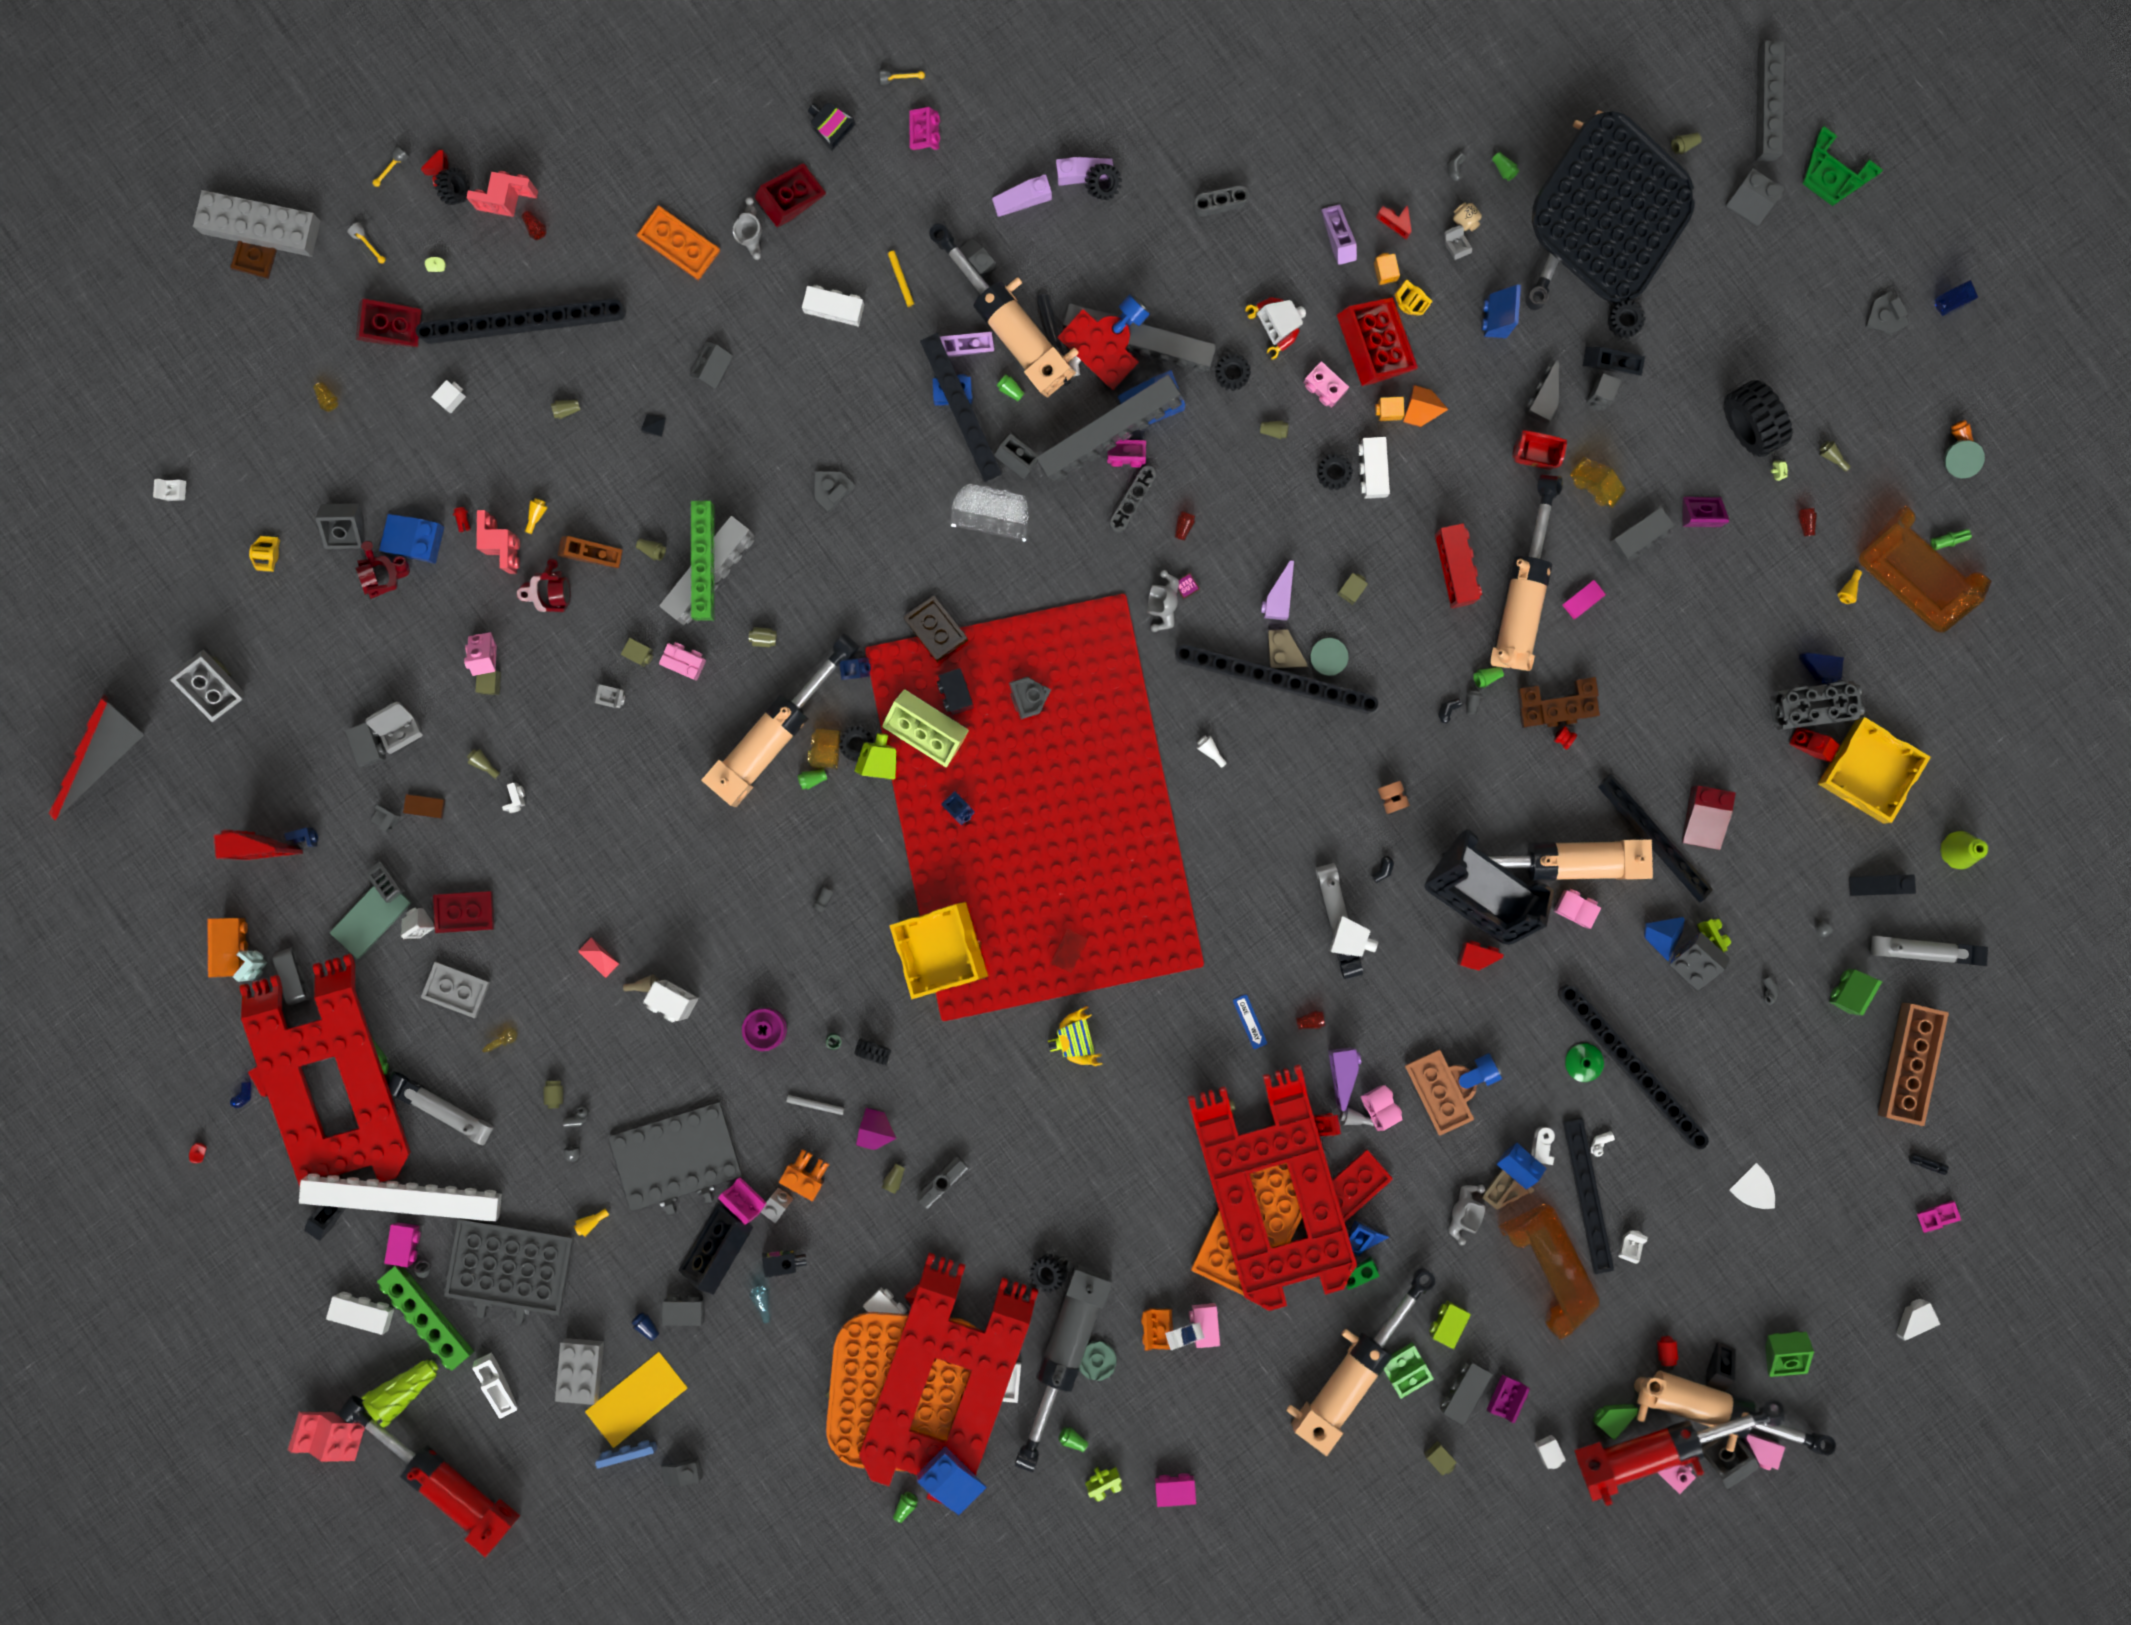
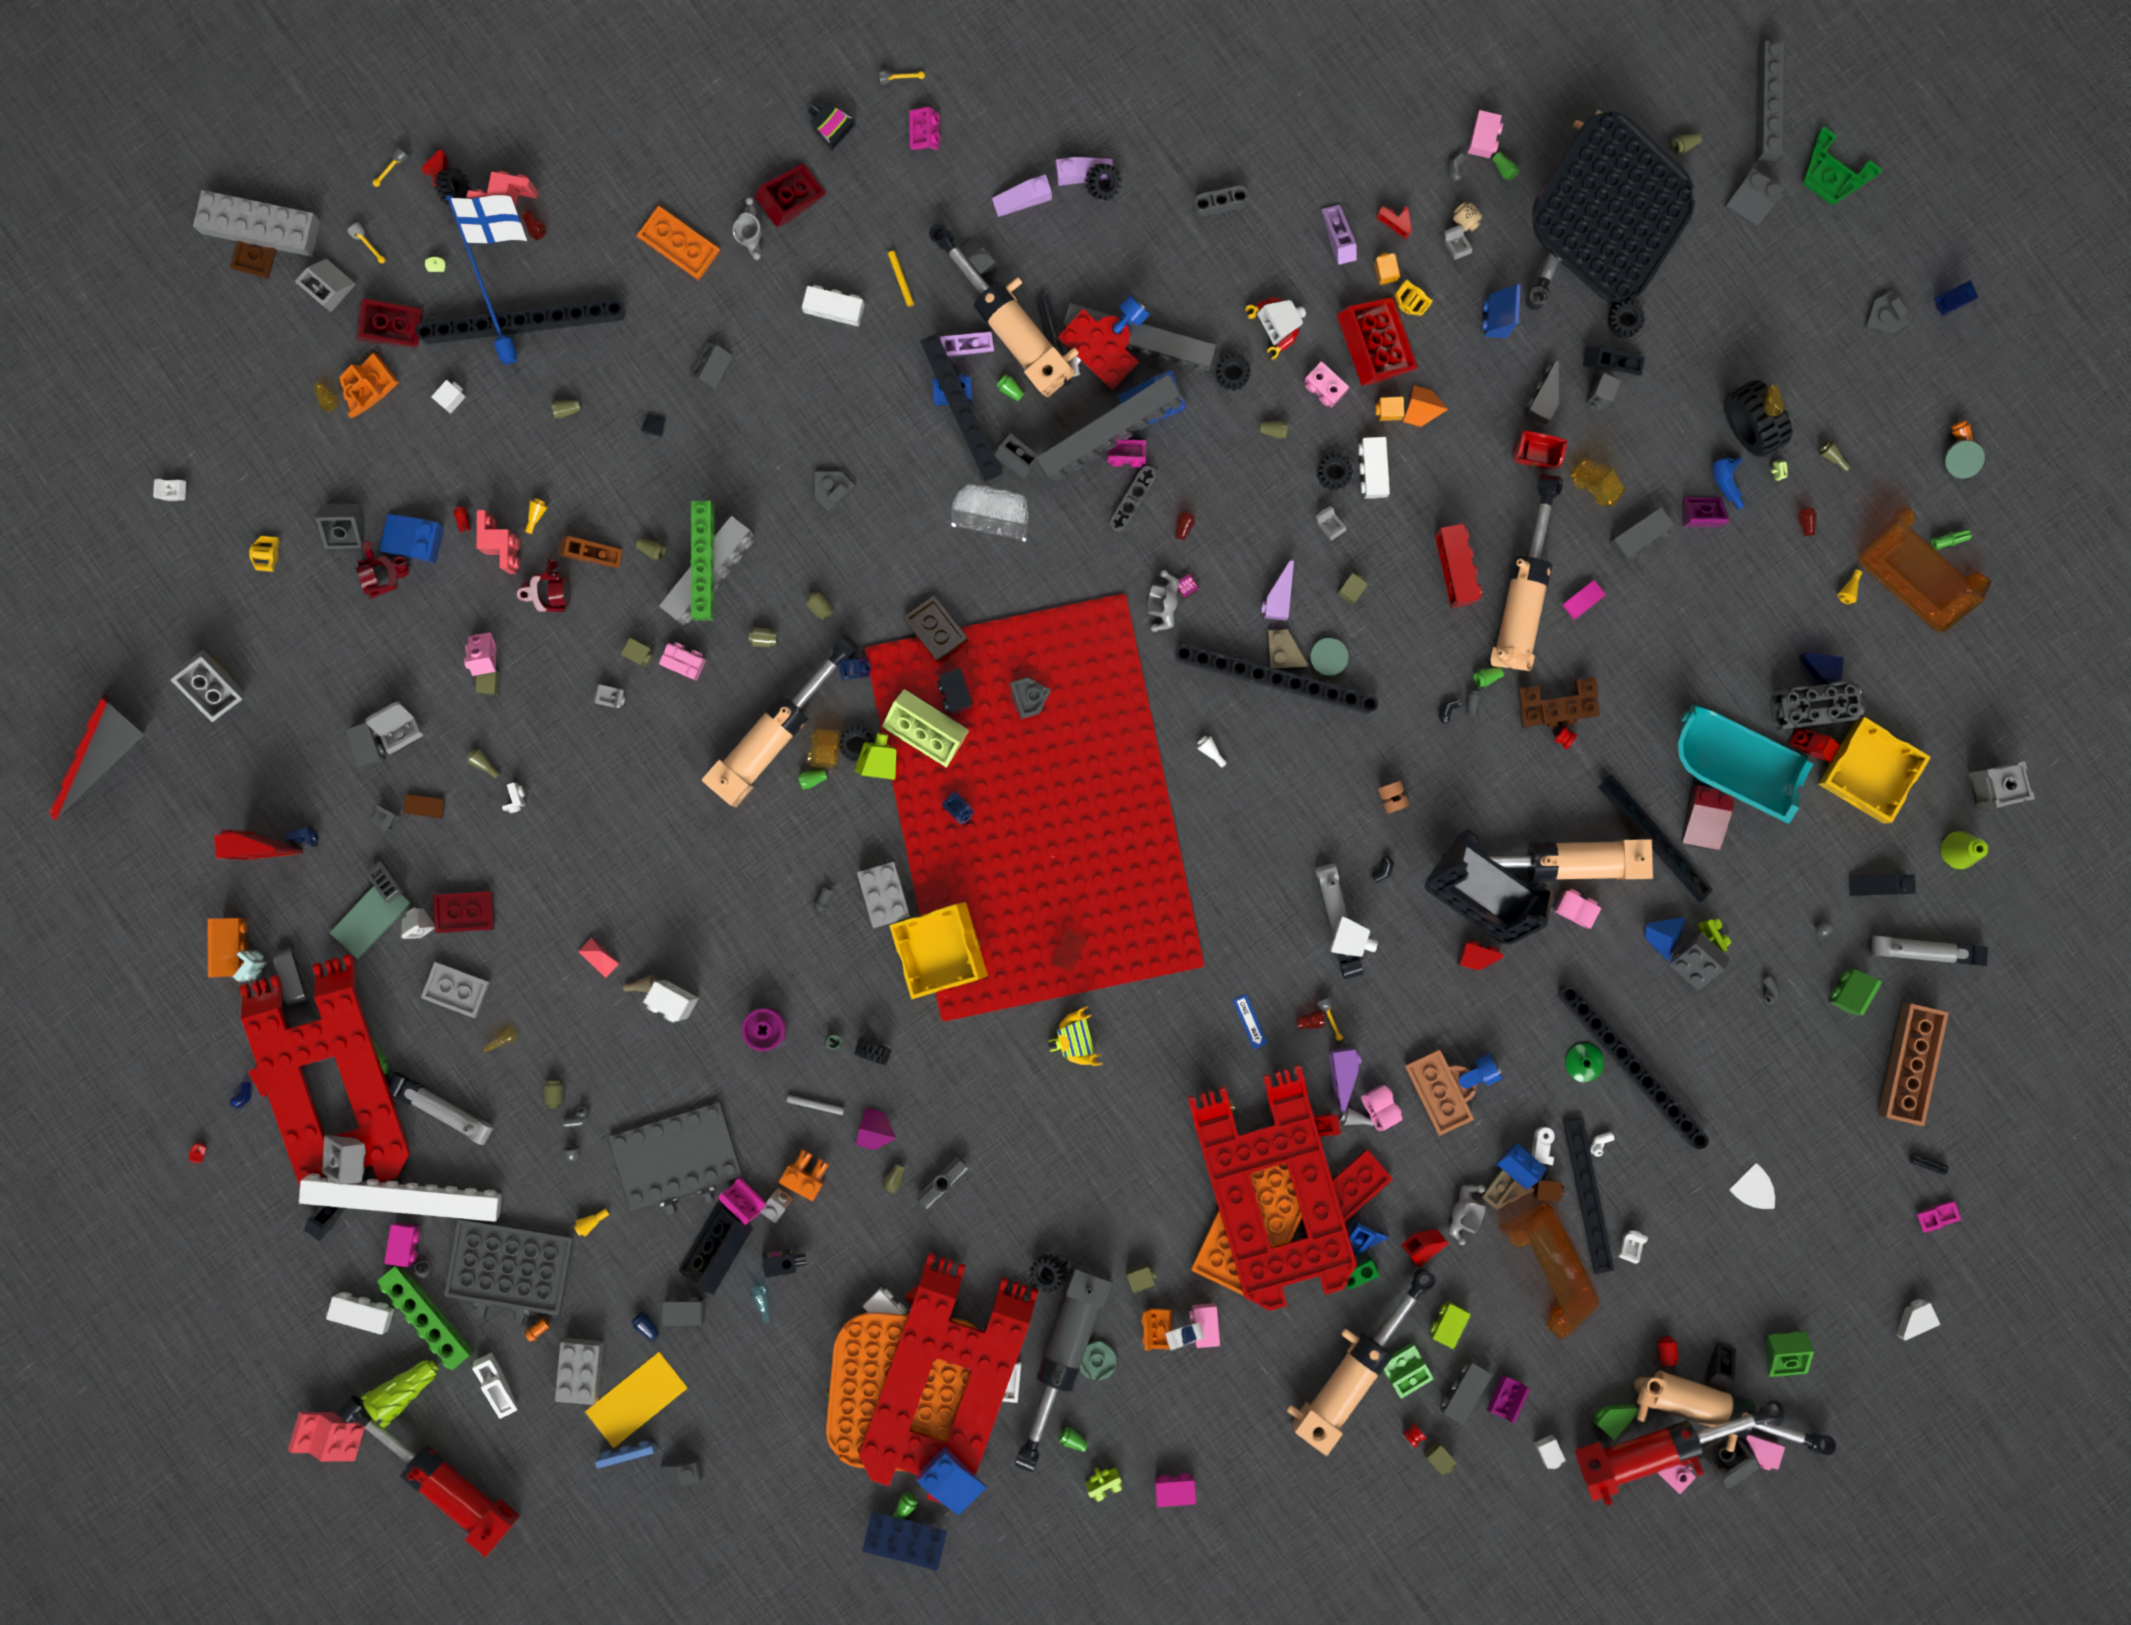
none -> light grey slope [295,259,356,312]
none -> light grey slope [322,1135,366,1185]
none -> orange slope [339,353,399,418]
none -> flag [446,195,528,365]
none -> orange pin [524,1317,550,1342]
none -> olive brick [806,592,834,621]
none -> light grey brick [857,862,911,928]
none -> dark blue bracket [862,1512,947,1570]
none -> olive brick [1126,1264,1157,1293]
none -> light grey bracket [1316,506,1347,541]
none -> hinge [1316,996,1343,1041]
none -> red slope [1401,1229,1449,1268]
none -> red wheel [1402,1423,1427,1448]
none -> bright pink brick [1468,110,1503,158]
none -> reddish brown brick [1533,1179,1564,1202]
none -> teal panel [1678,705,1814,824]
none -> blue animal [1712,457,1745,510]
none -> clear yellow cone [1764,385,1785,416]
none -> light grey container [1968,761,2035,810]

